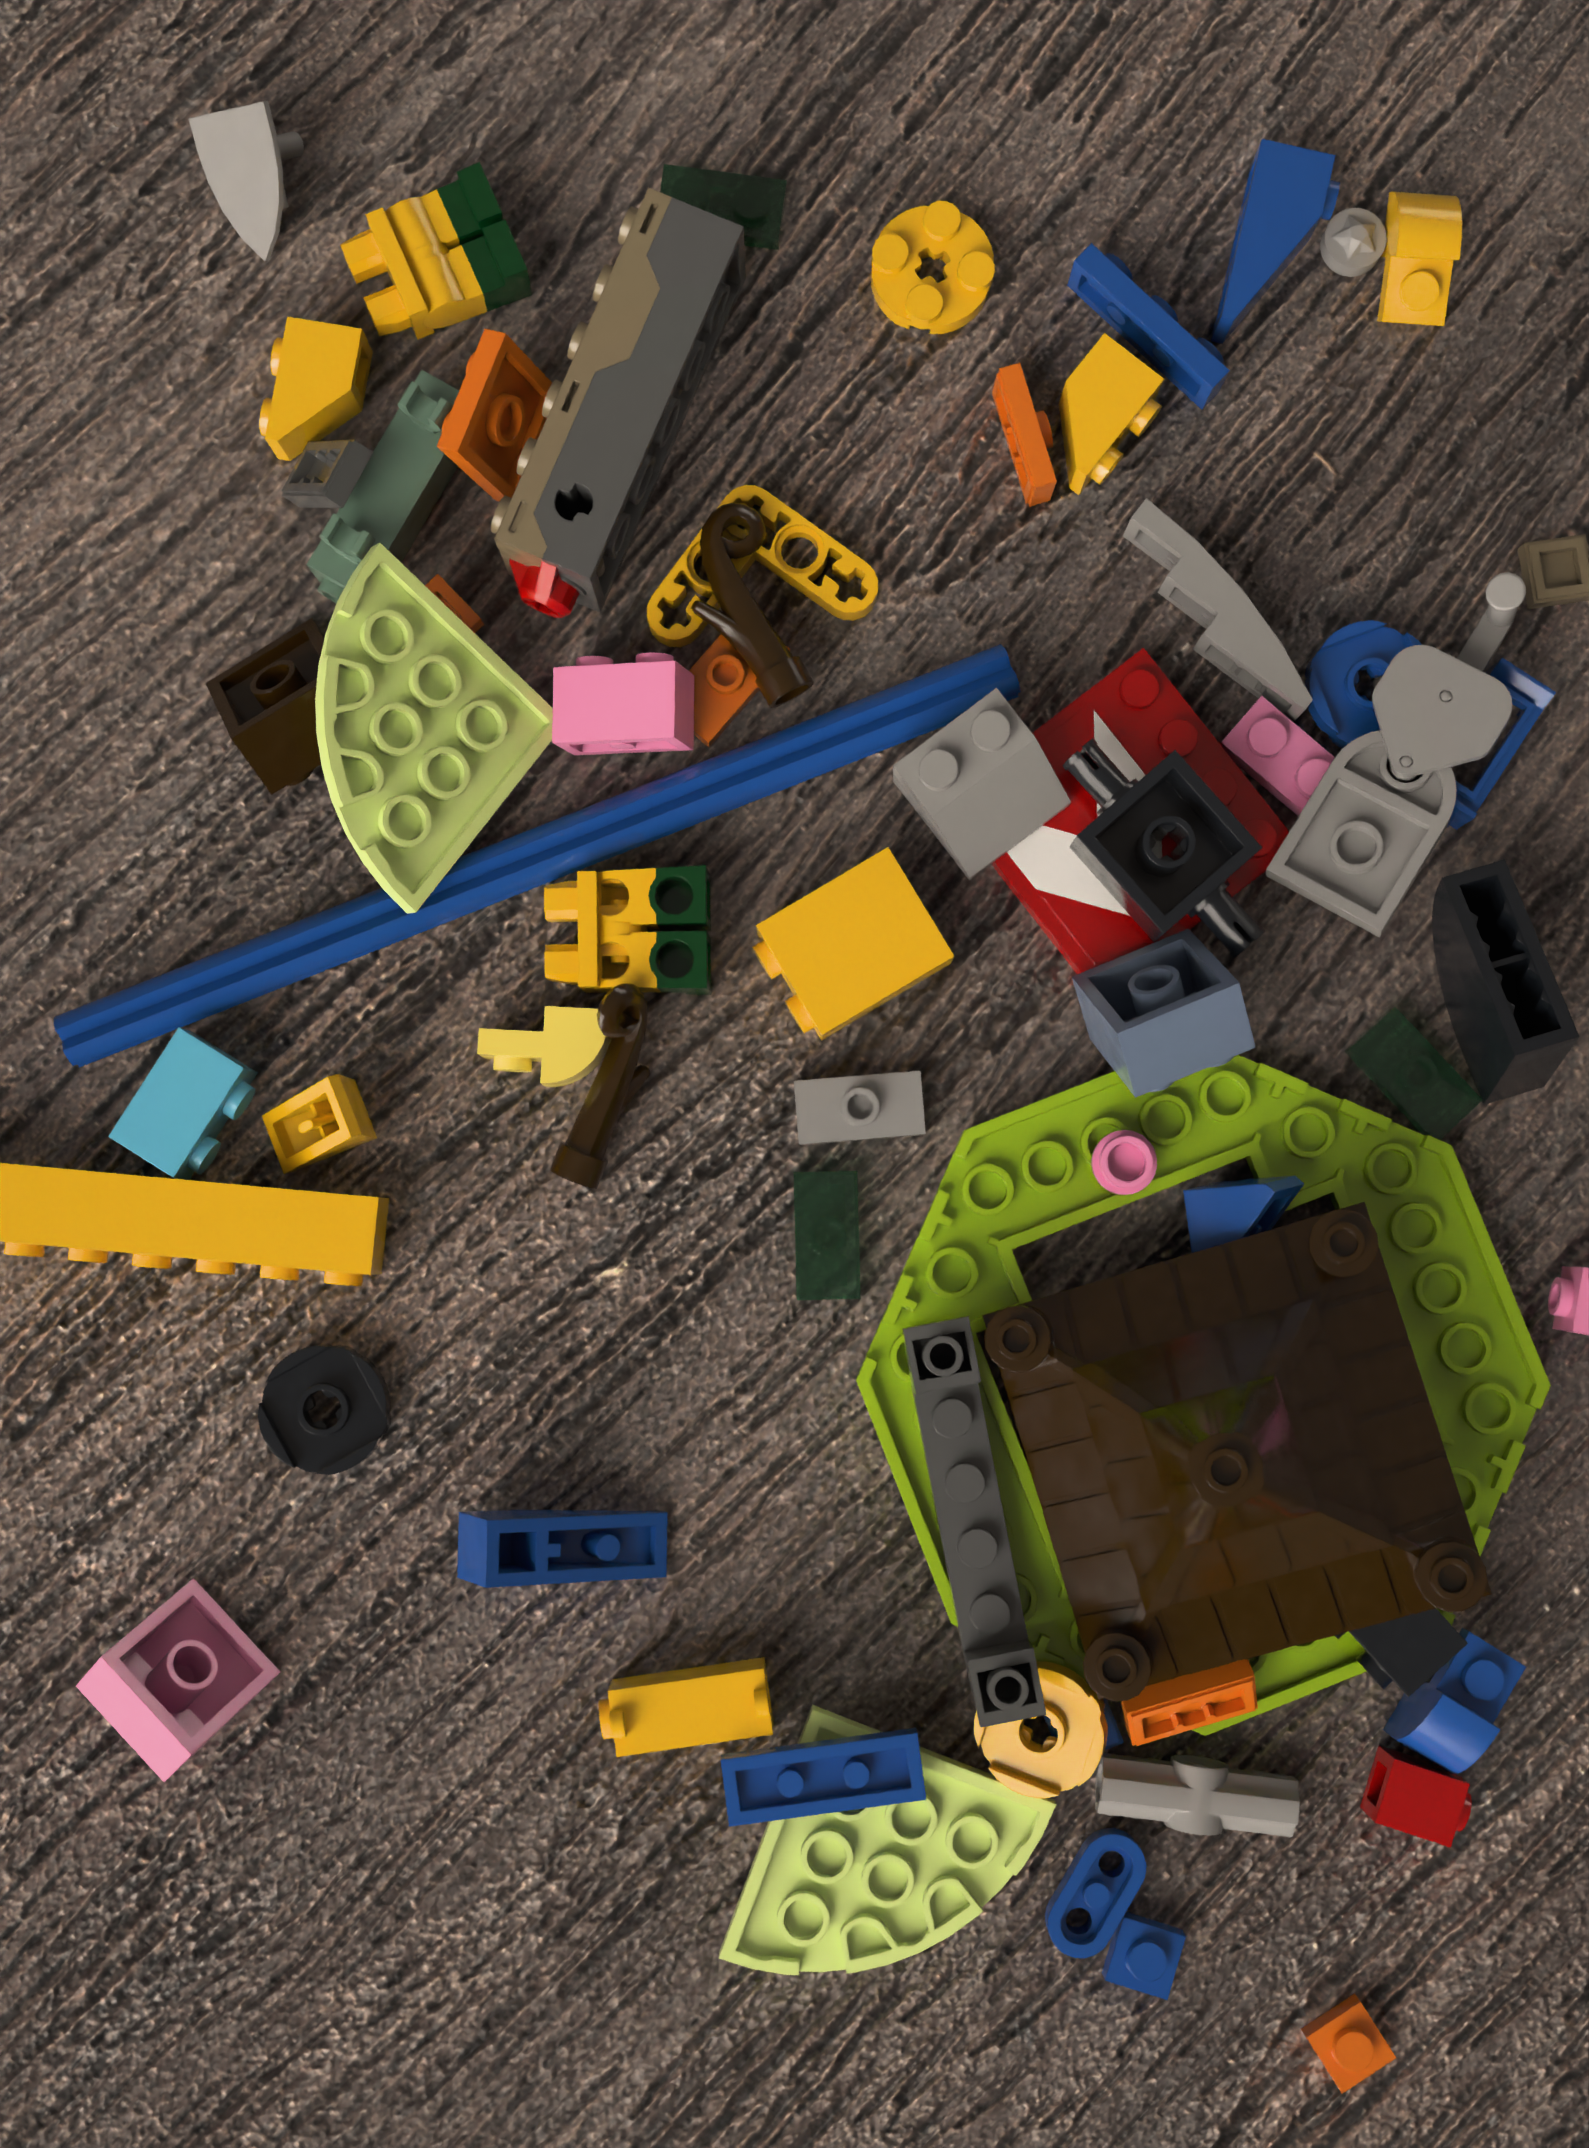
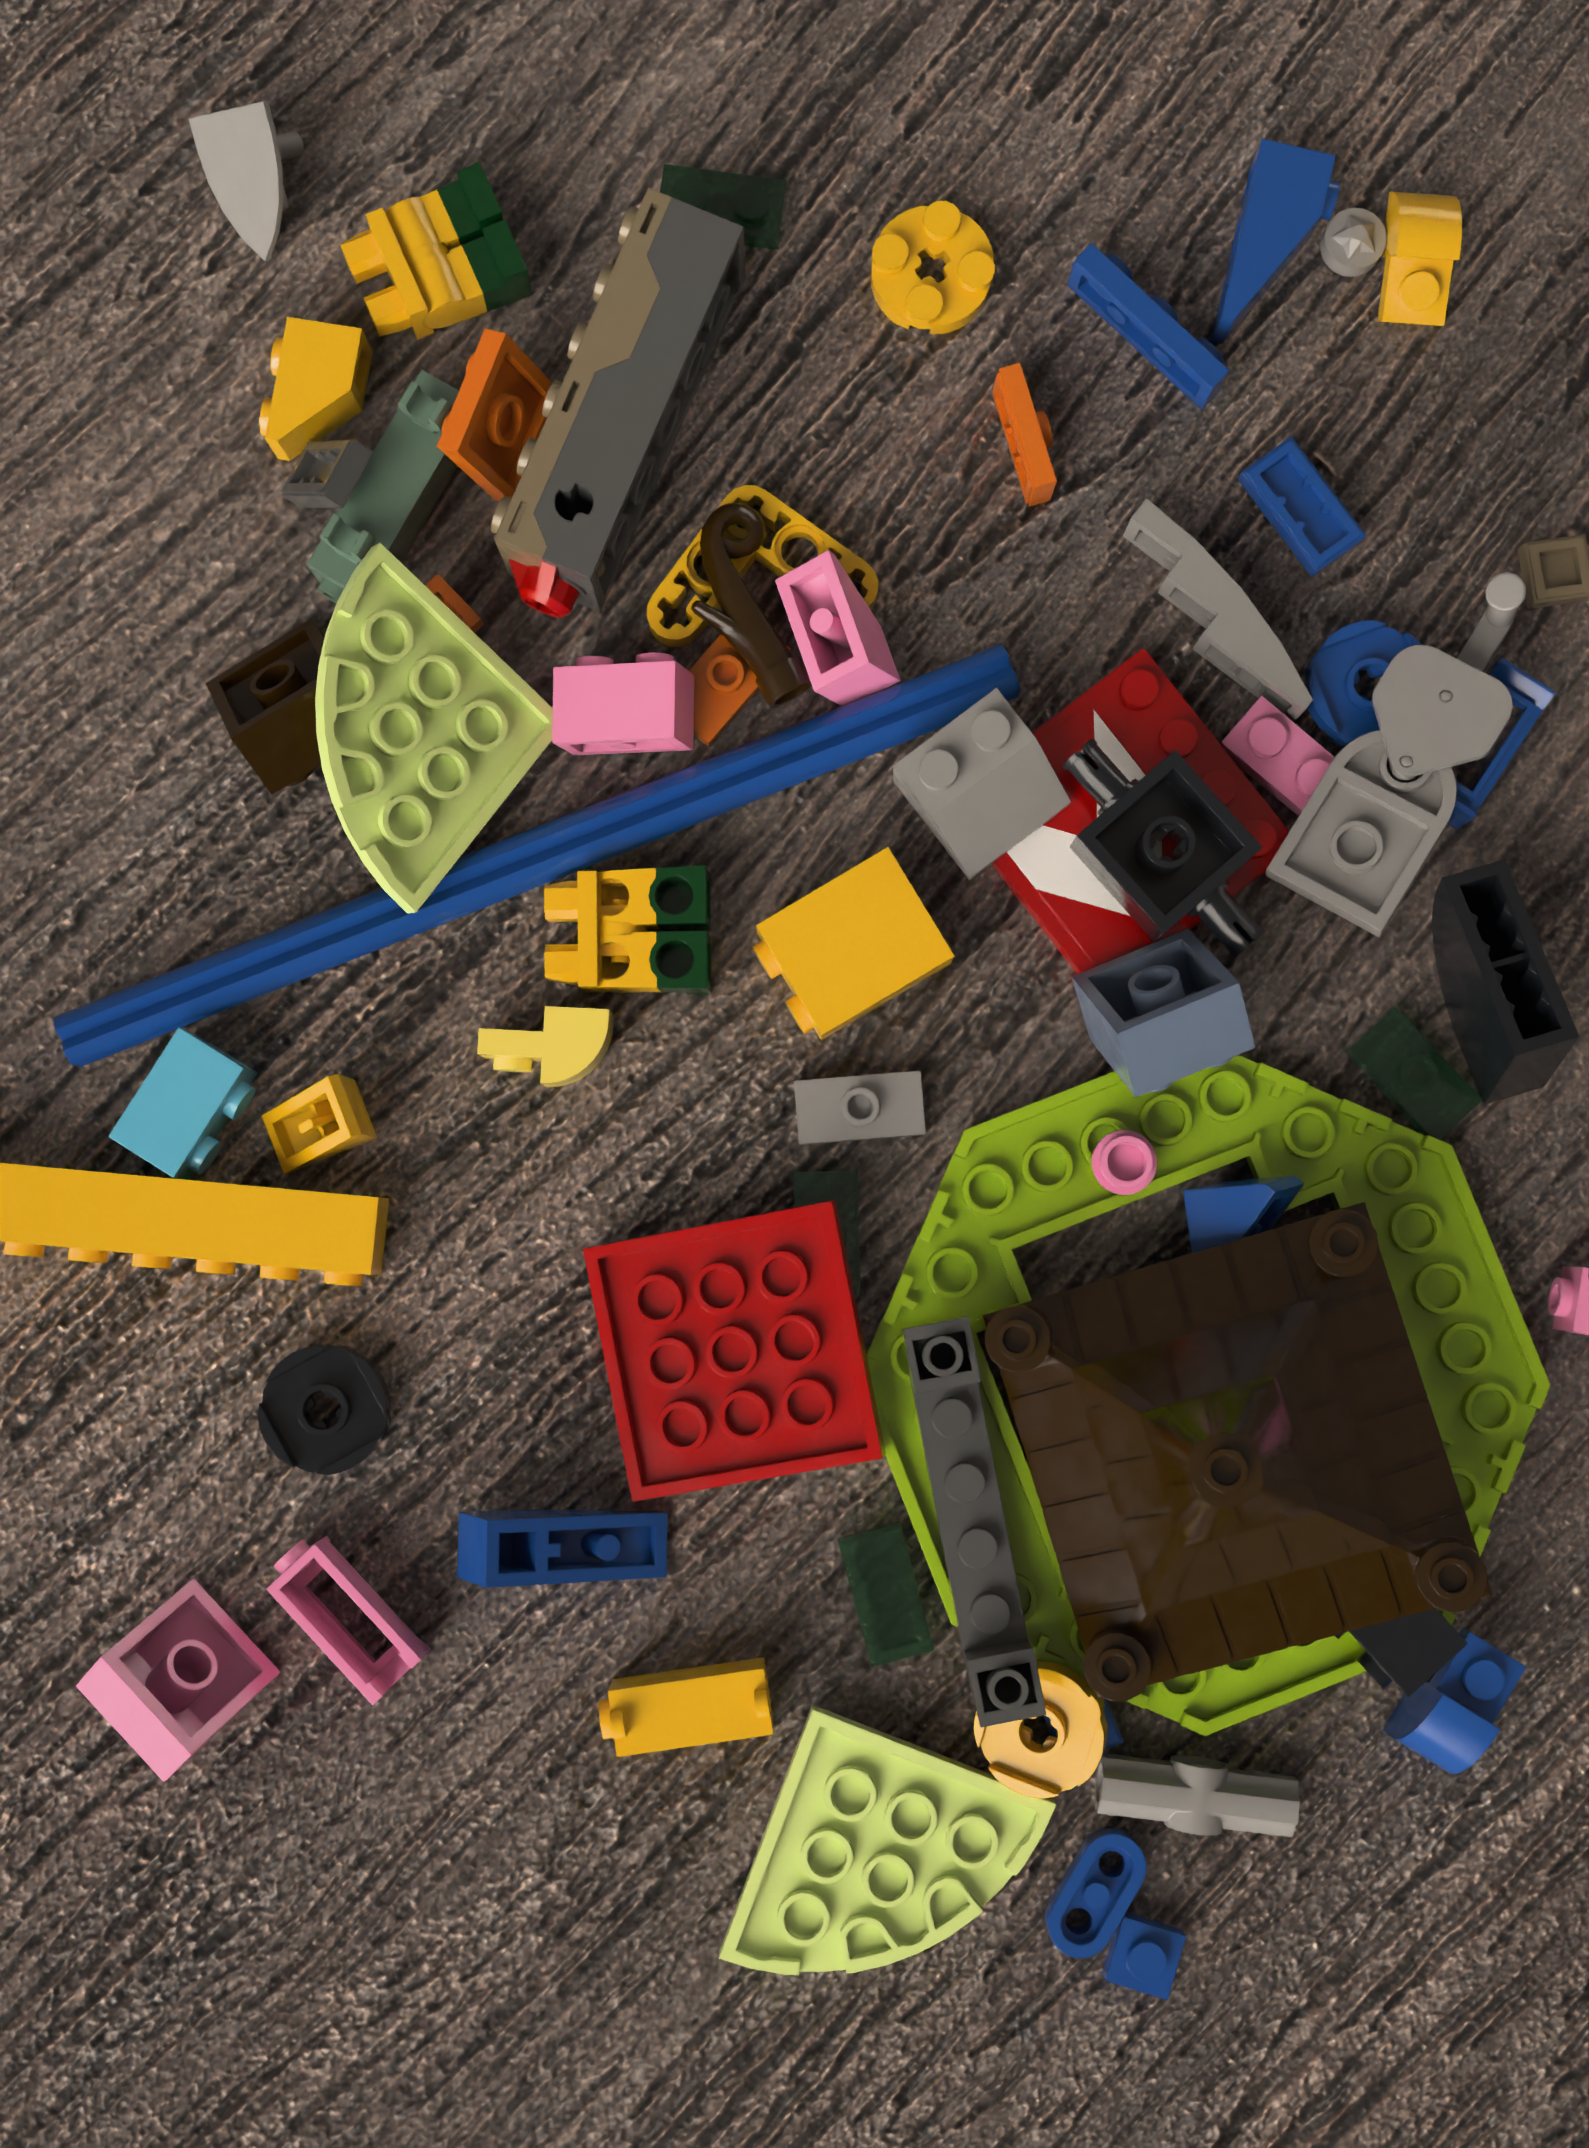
dark brown plant [550,984,650,1189] -> none
blue plate [720,1728,926,1827] -> none
yellow slope [1059,333,1164,495] -> none
orange plate [1121,1659,1258,1746] -> none
orange plate [1301,1993,1396,2094] -> none
red brick [1360,1745,1472,1848] -> none
none -> bright pink window [266,1536,431,1705]
none -> red plate [583,1199,886,1502]
none -> bright pink slope [775,550,901,706]
none -> clear green plate [837,1521,934,1667]
none -> blue plate [1238,436,1367,578]

